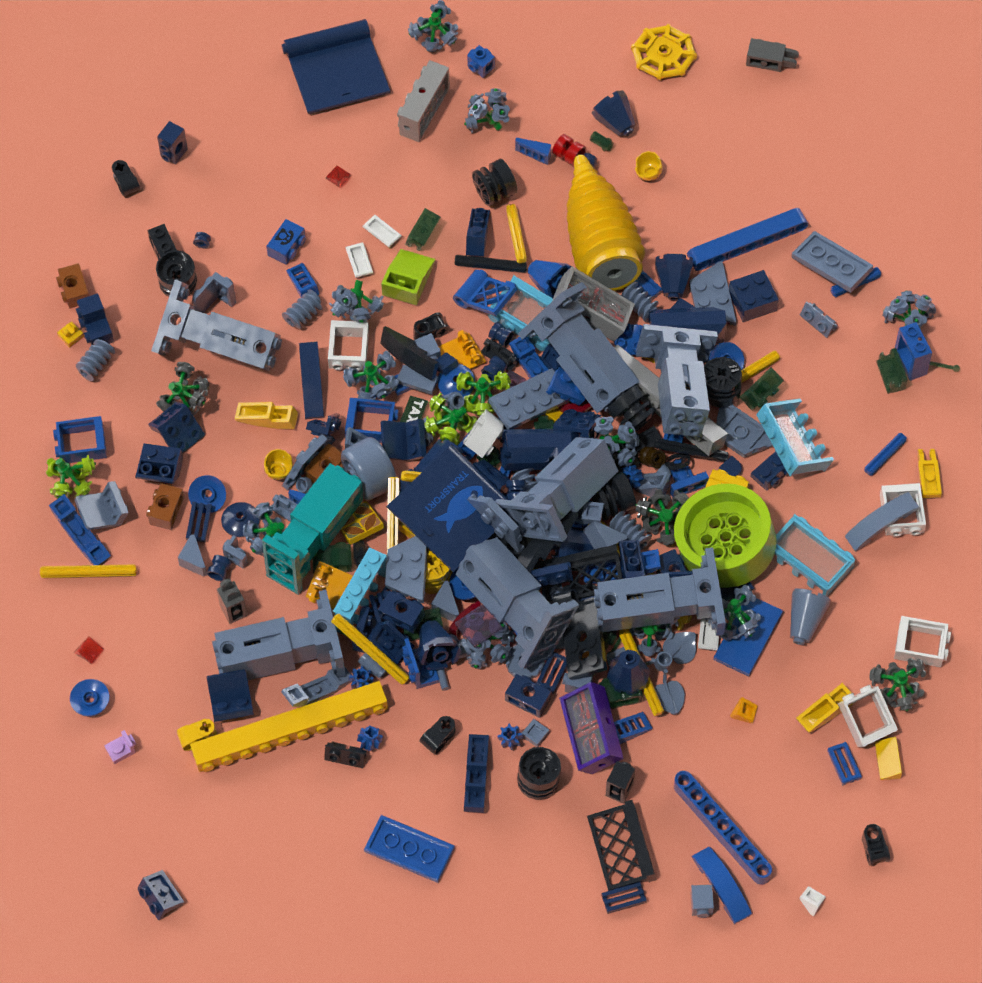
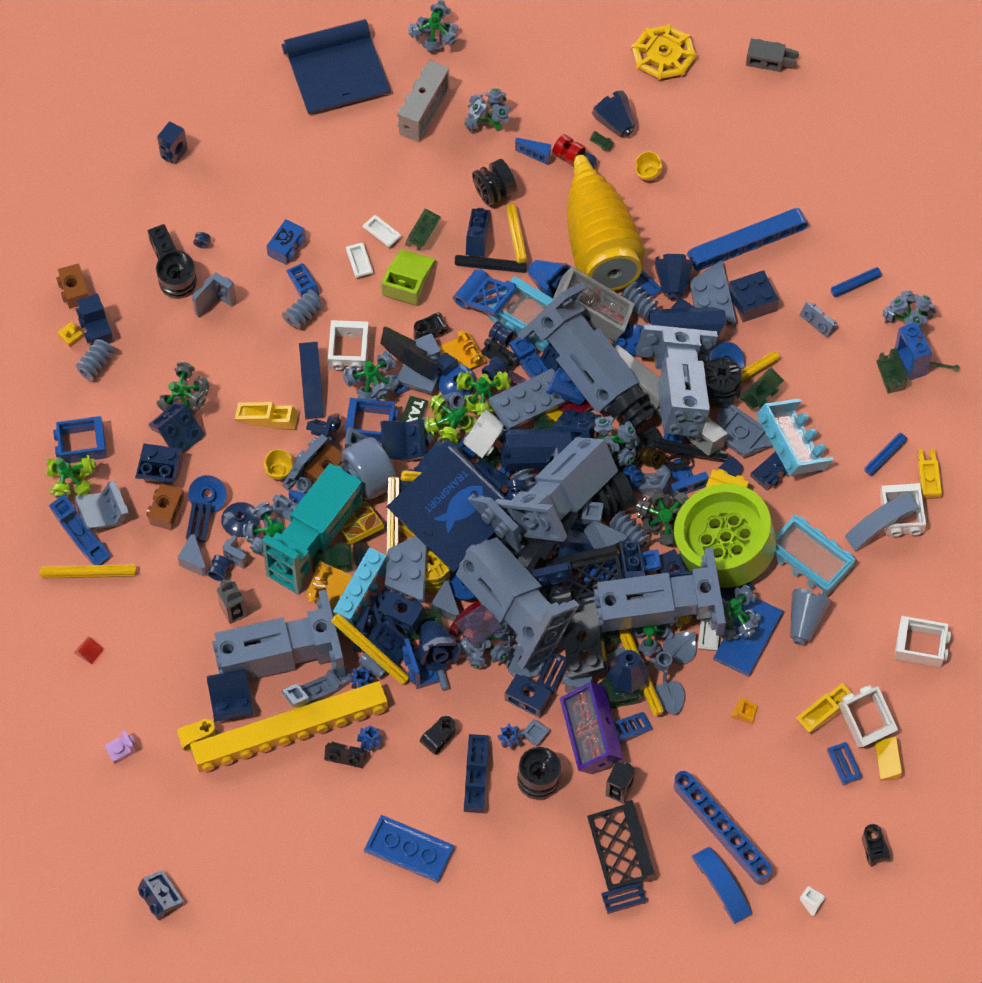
blue dish [70,679,110,716] -> none
black piece [112,160,140,197] -> none
brick [151,280,282,371] -> none
clear red slope [326,165,351,188] -> none
sand blue plant [329,280,384,323] -> none
blue brick [467,45,495,78] -> none
sand blue brick [690,885,714,918] -> none
sand blue plate [792,231,873,293] -> none
dark grey plant [869,658,926,711] -> none

